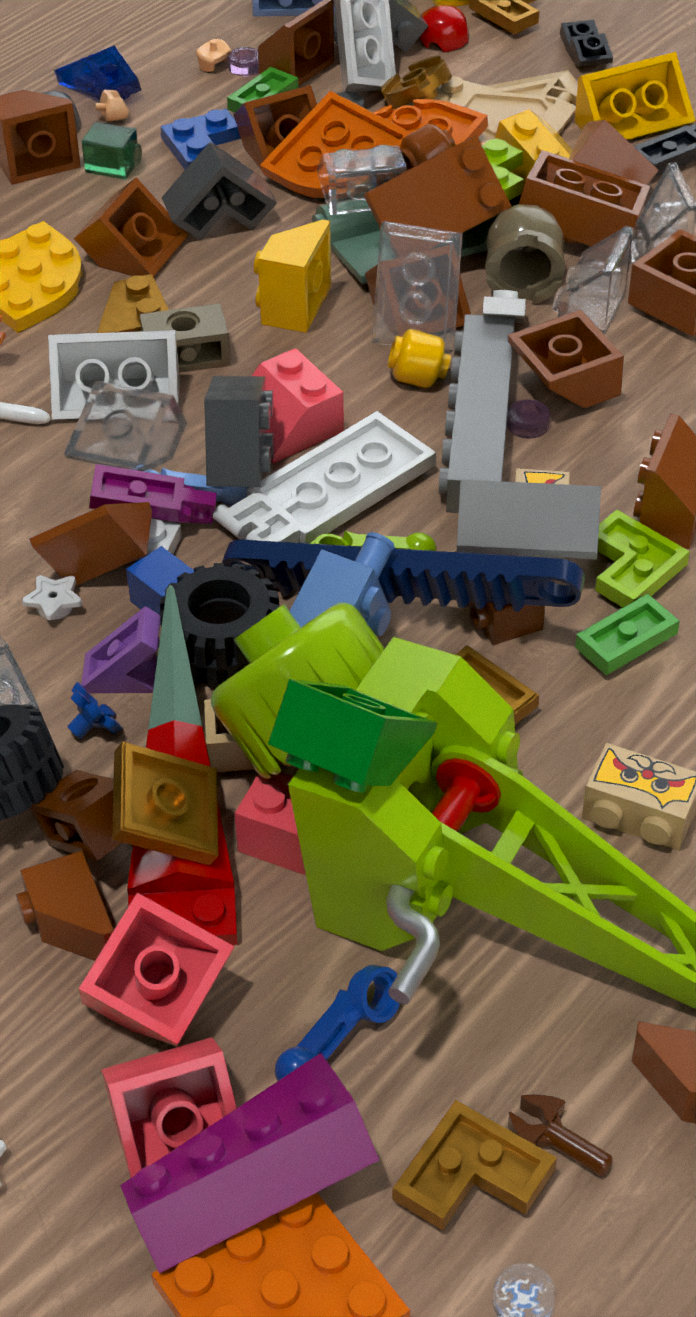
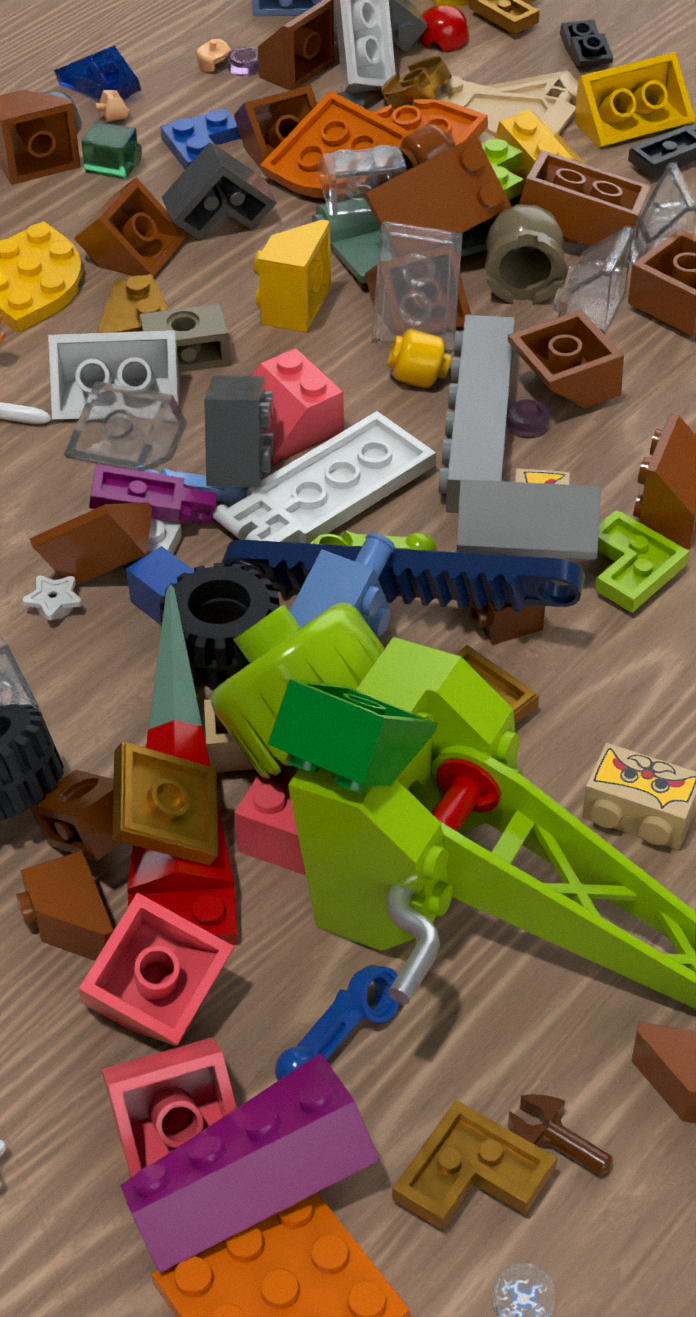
blue plant [67,682,123,739] -> none
medium lavender slope [81,606,160,693] -> none
bright green plate [227,67,299,113] -> none
white plate [483,290,526,323] -> none
dark orange slope [569,119,659,185] -> none
bright green plate [575,594,680,675] -> none

